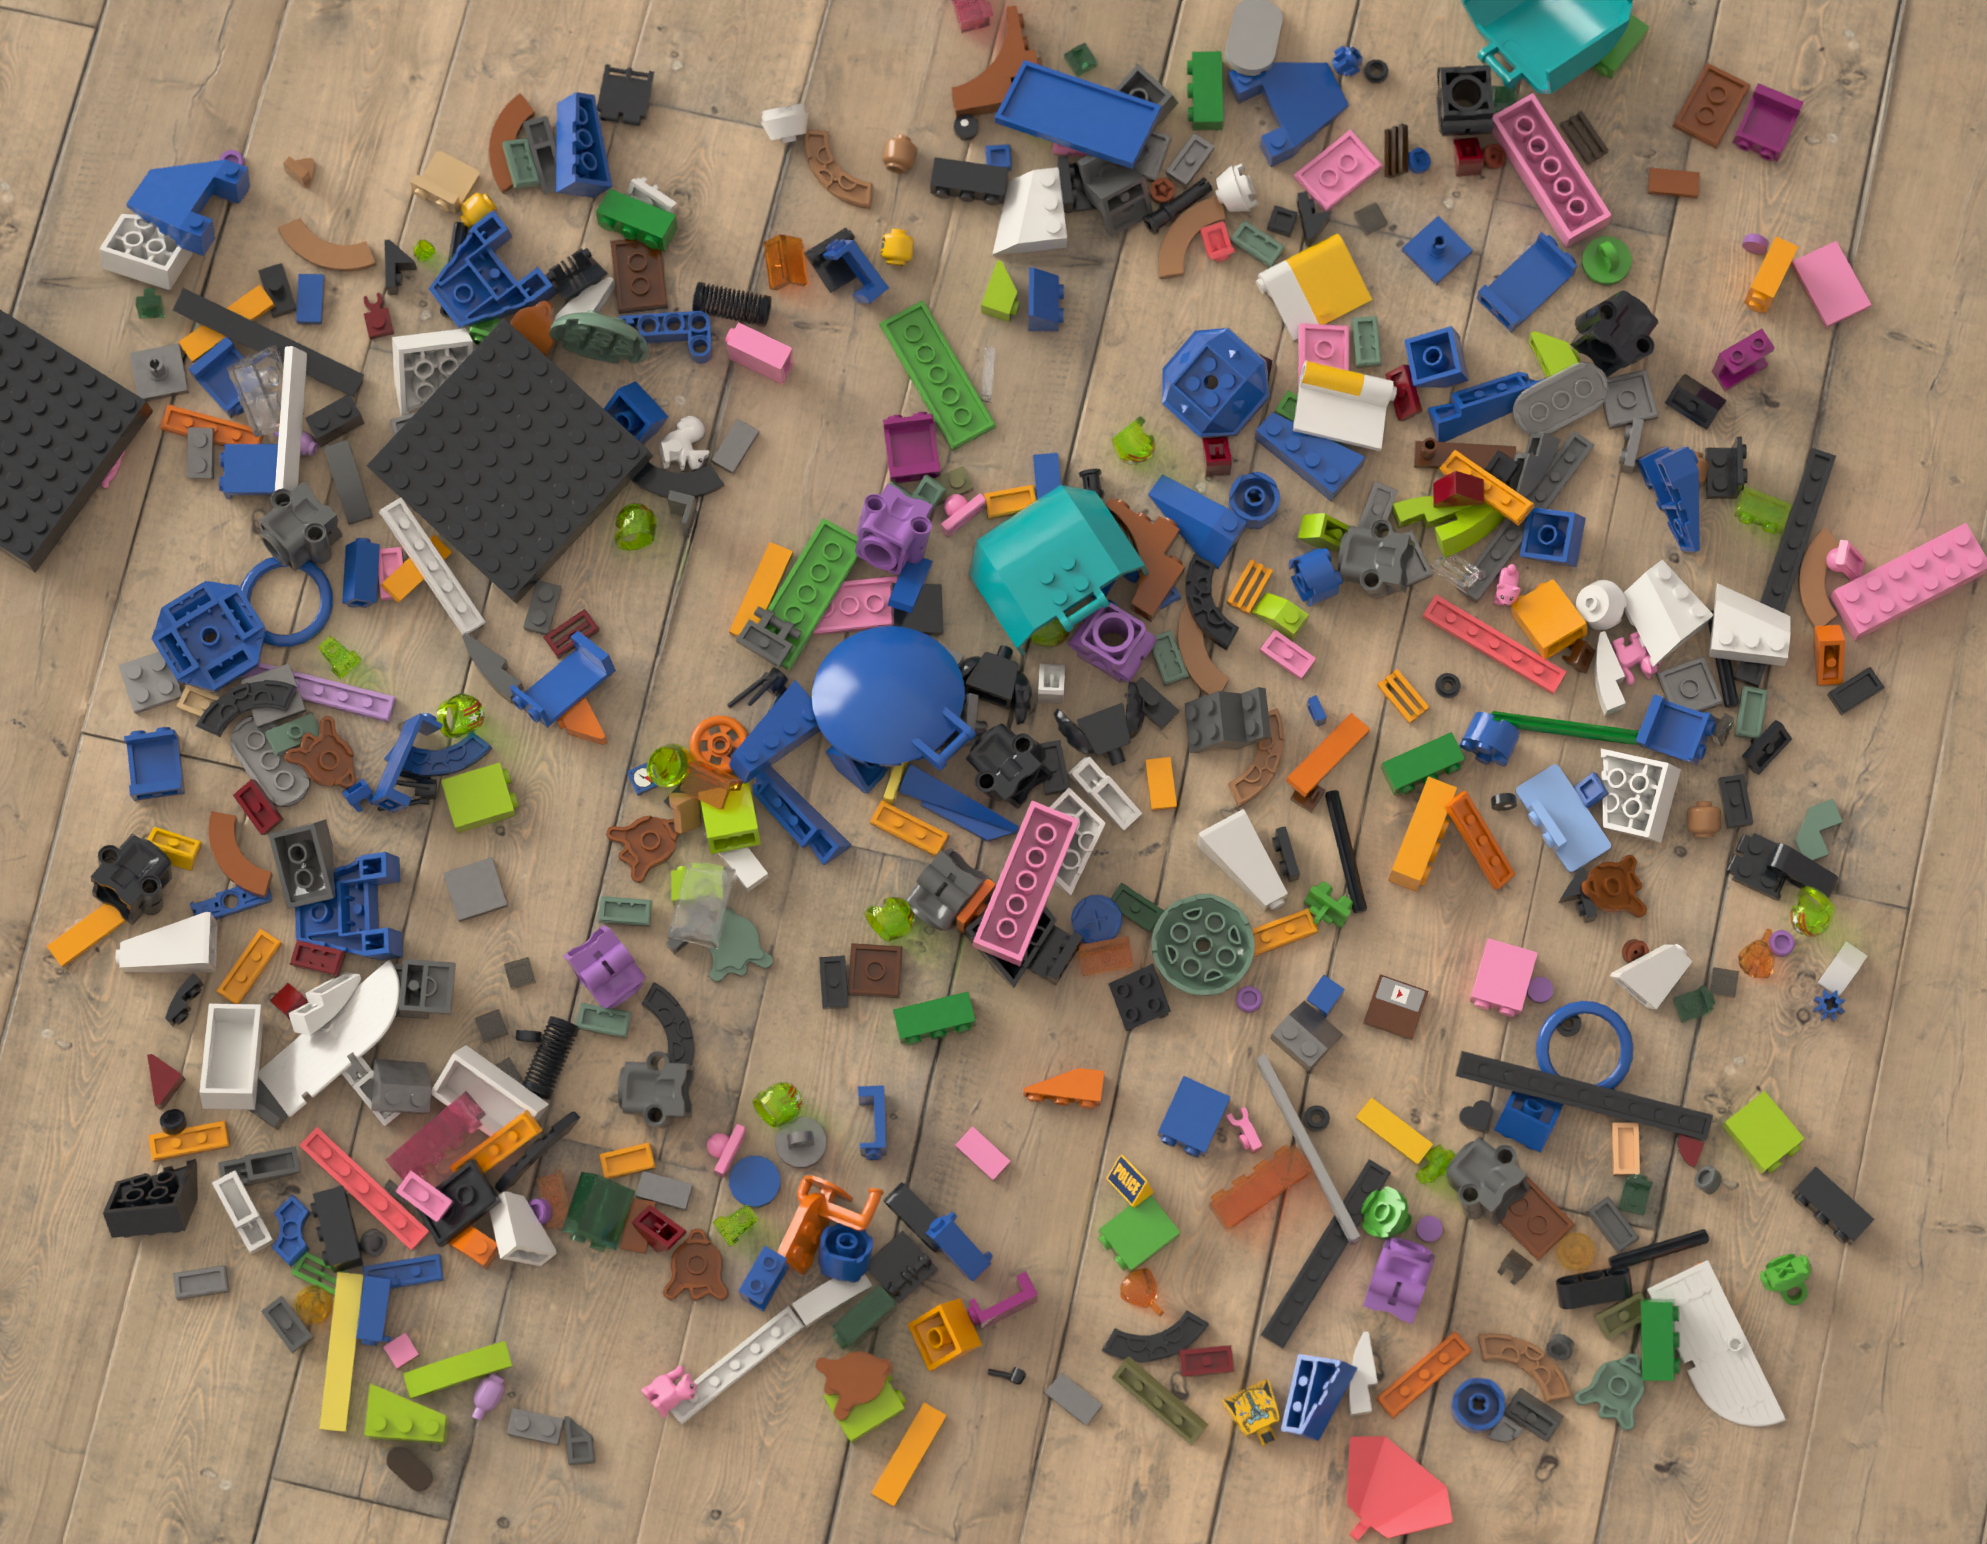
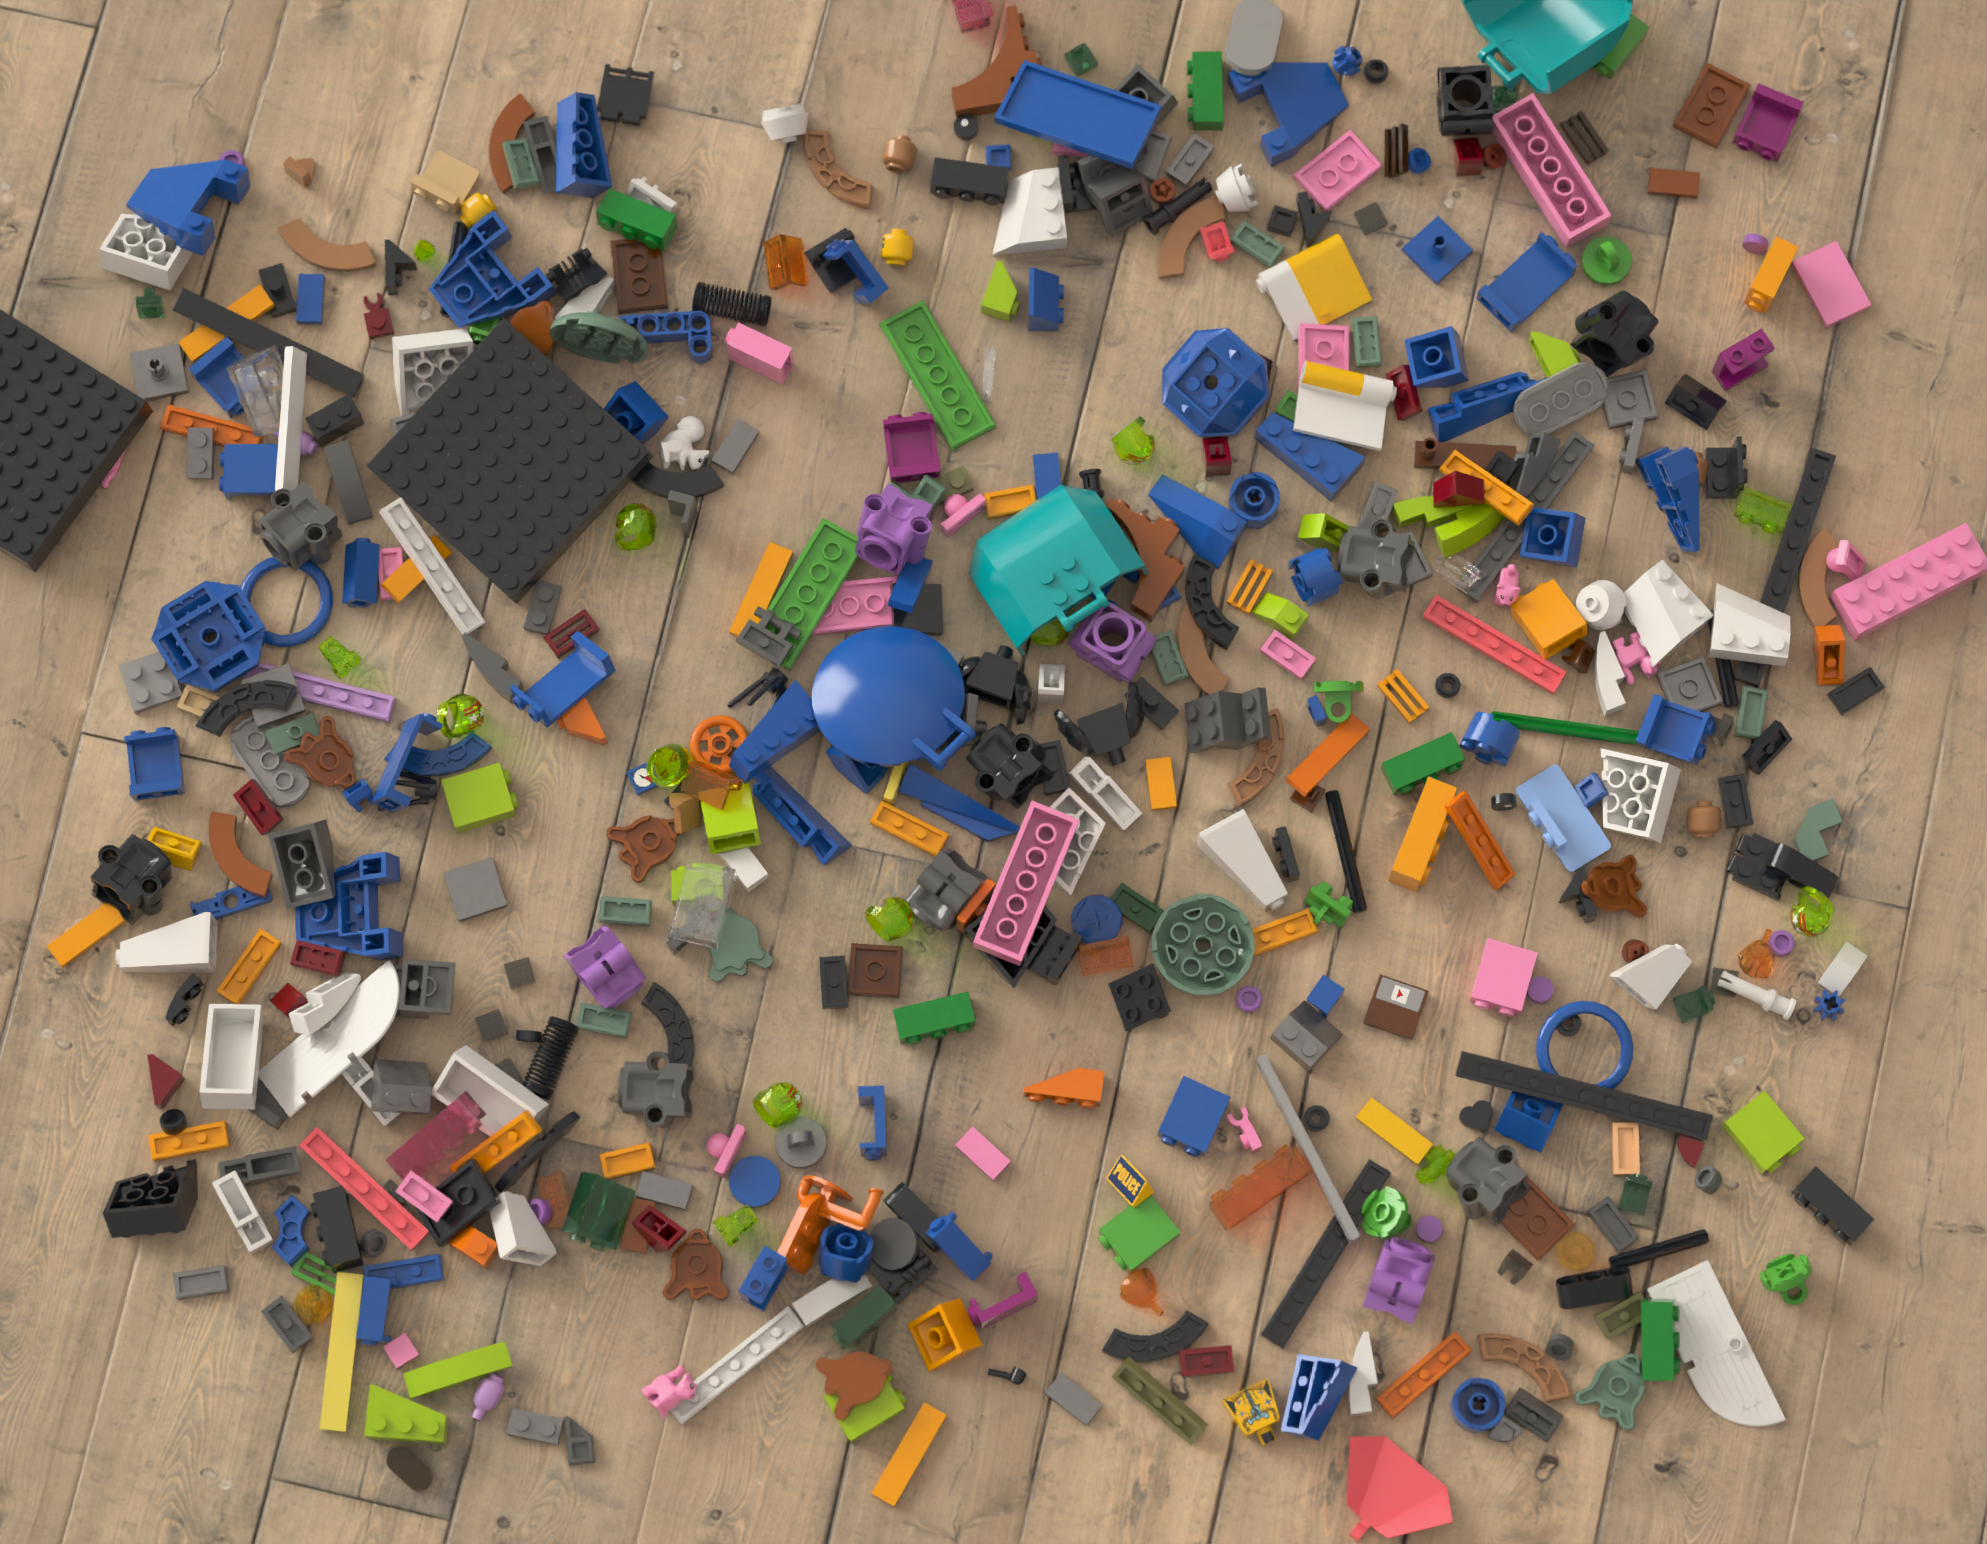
none -> dark grey tile [870,1218,920,1270]
none -> bright green tile [1313,681,1364,723]
none -> white pin [1718,971,1796,1021]

